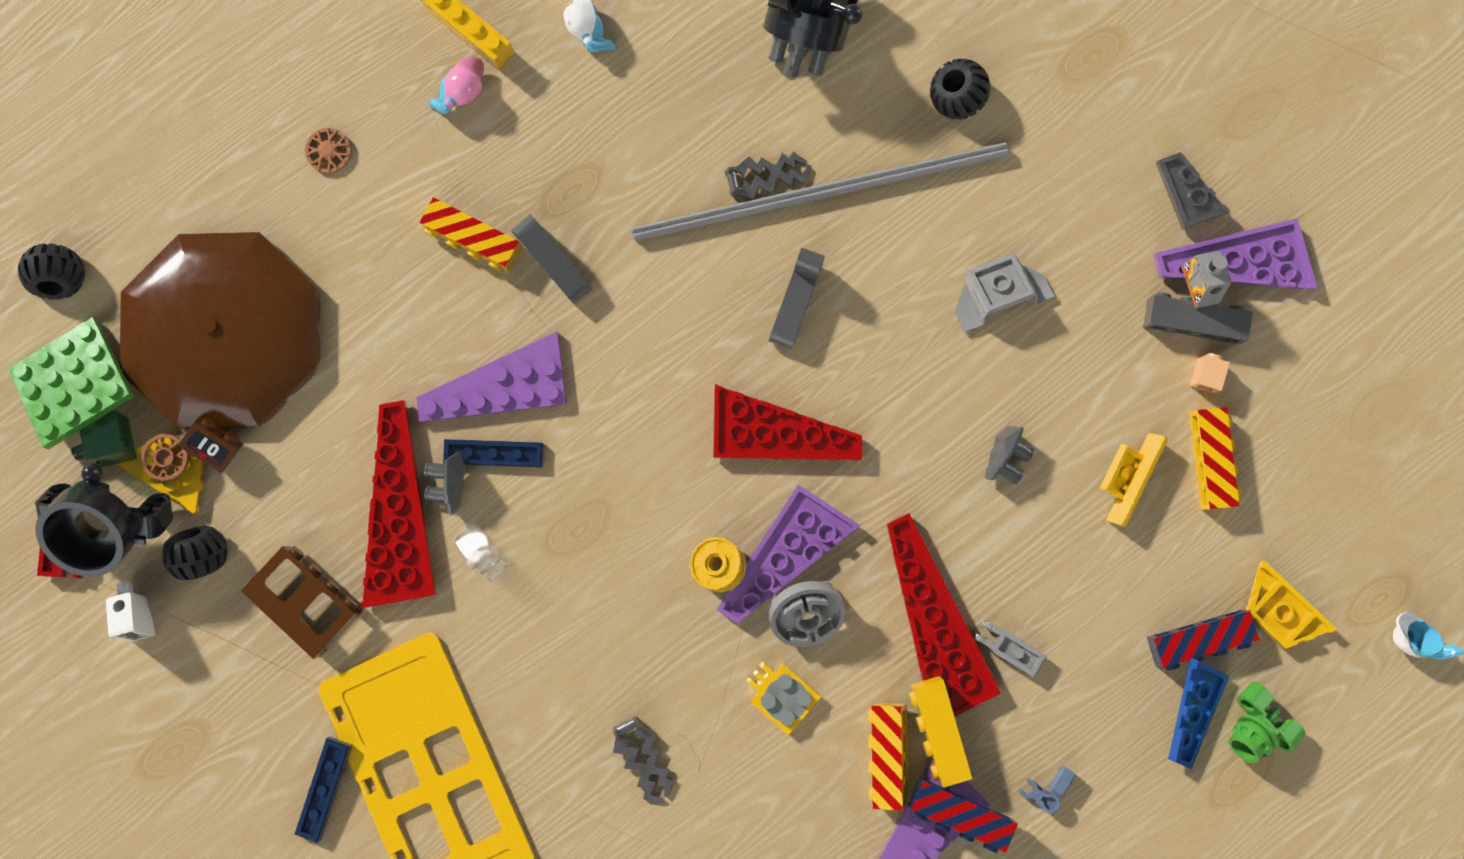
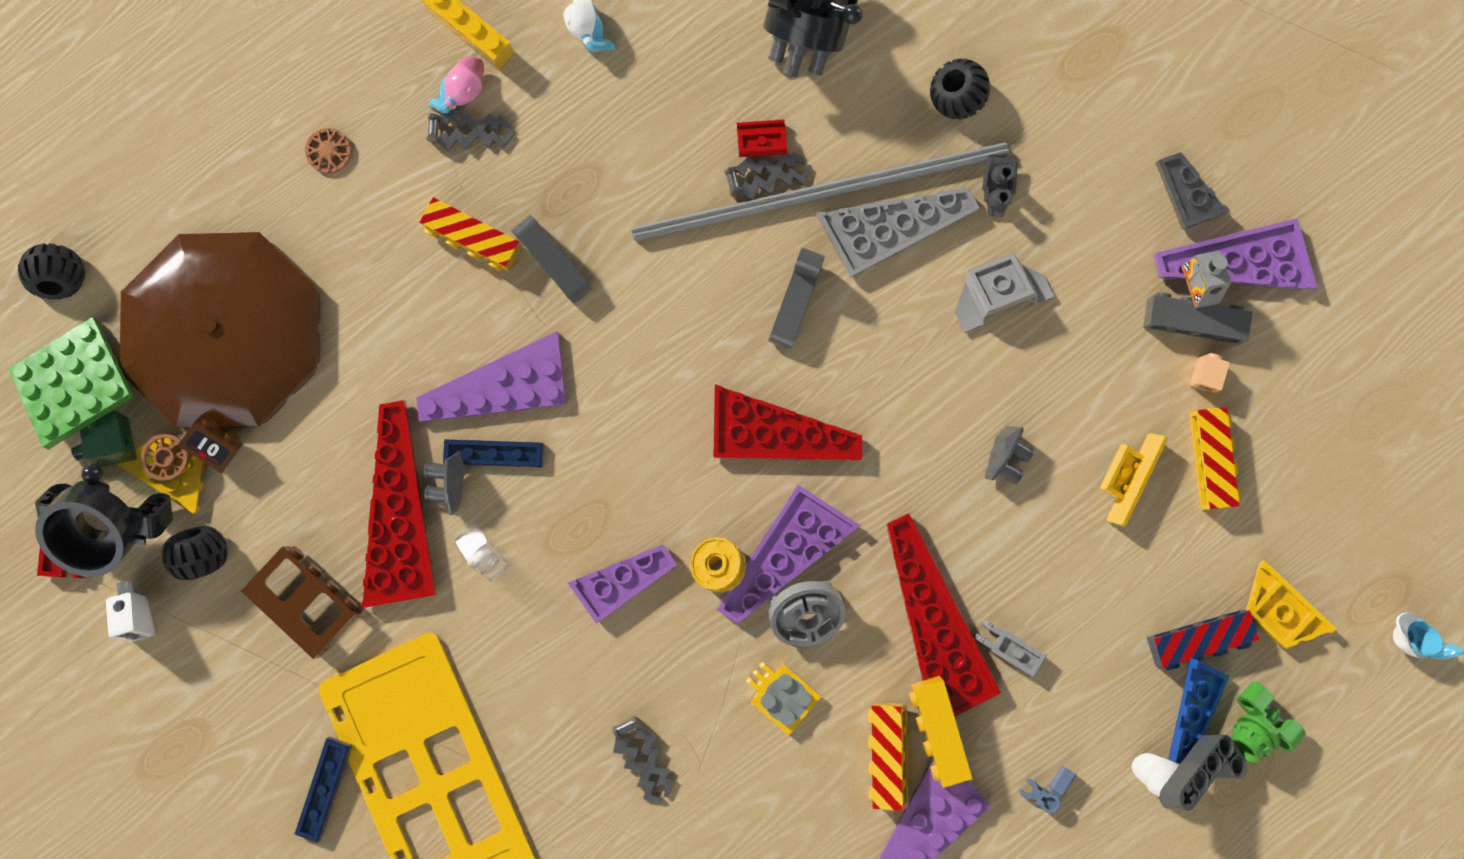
brick [908,777,1018,853] -> none
none -> flat silver piece [426,108,514,151]
none -> medium lavender wing [568,545,678,624]
none -> red plate [737,119,787,158]
none -> light grey wing [816,187,980,278]
none -> dark grey connector [982,156,1017,217]
none -> white hair [1132,753,1179,797]
none -> dark grey beam [1160,734,1247,811]

